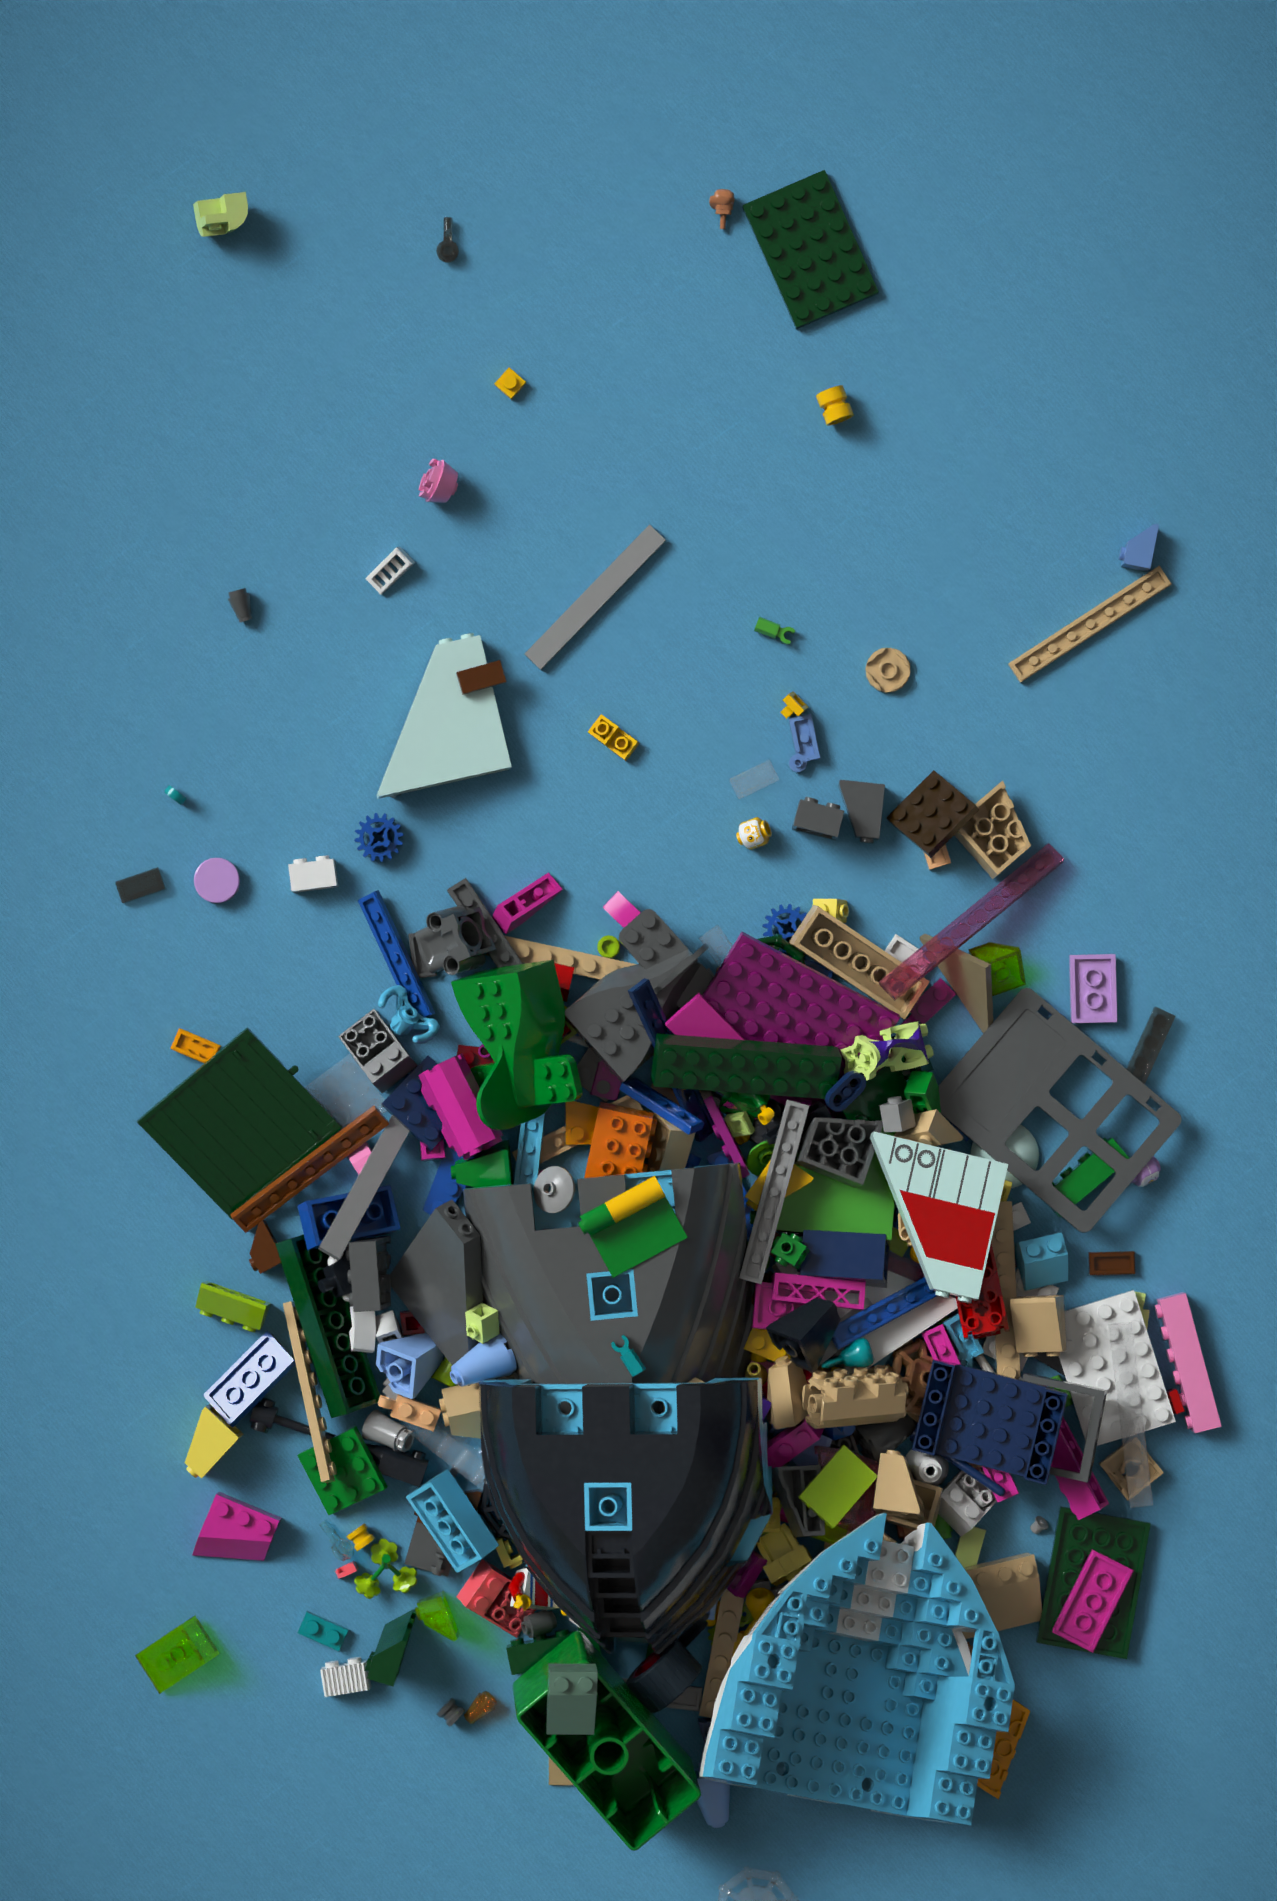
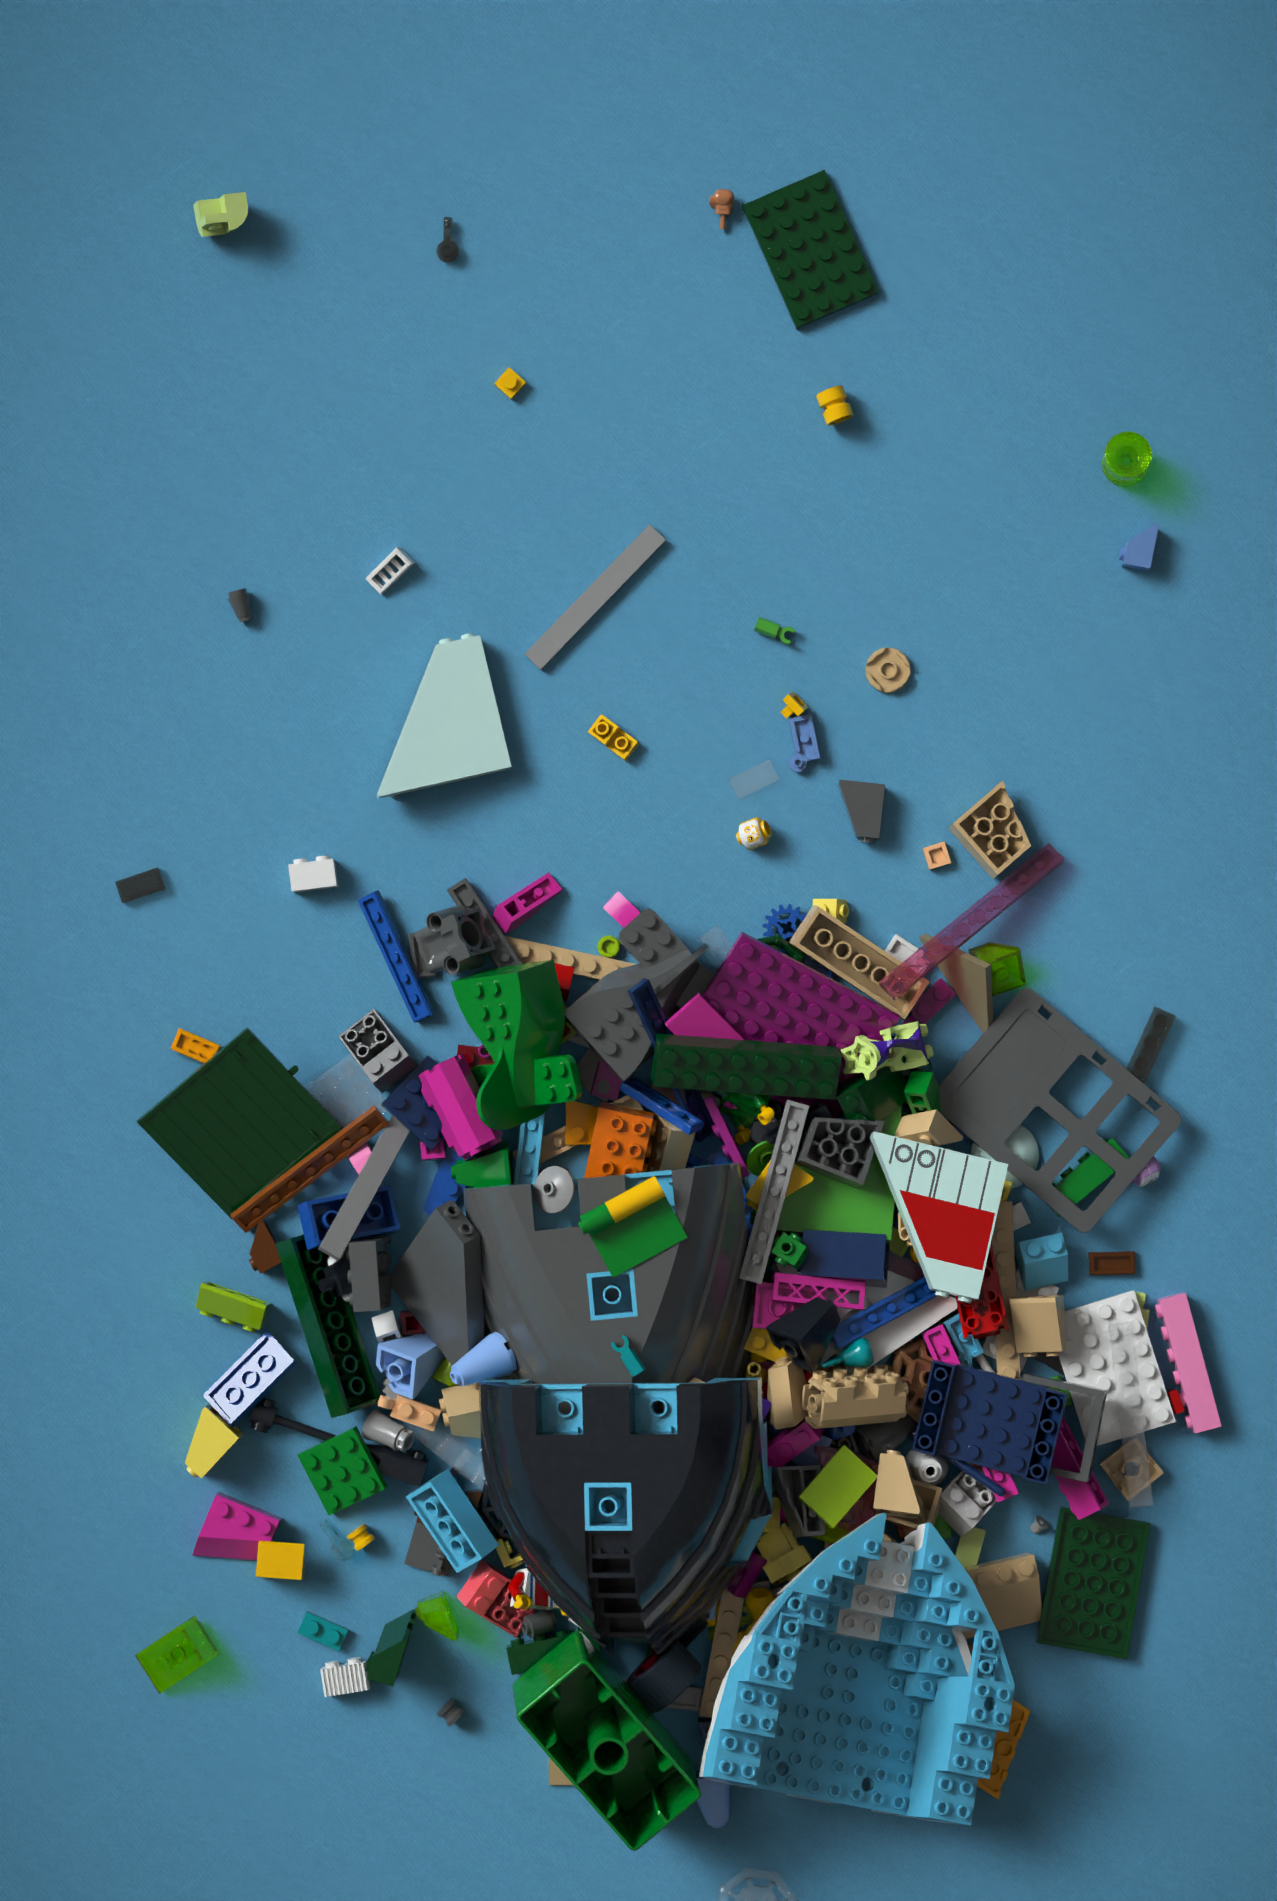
teal tile [164,785,187,805] -> none
lavender tile [194,858,240,903] -> none
tan plate [283,1301,337,1483] -> none
coral tile [335,1561,359,1579] -> none
white slope [349,1306,376,1353] -> none
blue gear [354,813,404,862] -> none
lime plant [354,1538,417,1599] -> none
medium azure piece [378,985,440,1044] -> none
bright pink cone [419,458,458,503] -> none
reddish brown tile [456,660,506,695] -> none
clear orange cone [464,1691,497,1724] -> none
yellowish green brick [465,1303,500,1344] -> none
sand green slope [546,1663,598,1735] -> none
yellowish green tile [724,1111,755,1137] -> none
dark grey brick [792,797,844,840] -> none
dark blue plate [825,1071,866,1112] -> none
light grey brick [879,1096,916,1132] -> none
dark brown plate [886,770,979,858] -> none
tan tile [1008,566,1172,683] -> none
dark pink tile [1051,1549,1134,1653] -> none
lavender plate [1069,954,1117,1023] -> none
none -> yellow slope [256,1541,305,1580]
none -> clear neon green wheel [1101,431,1152,487]

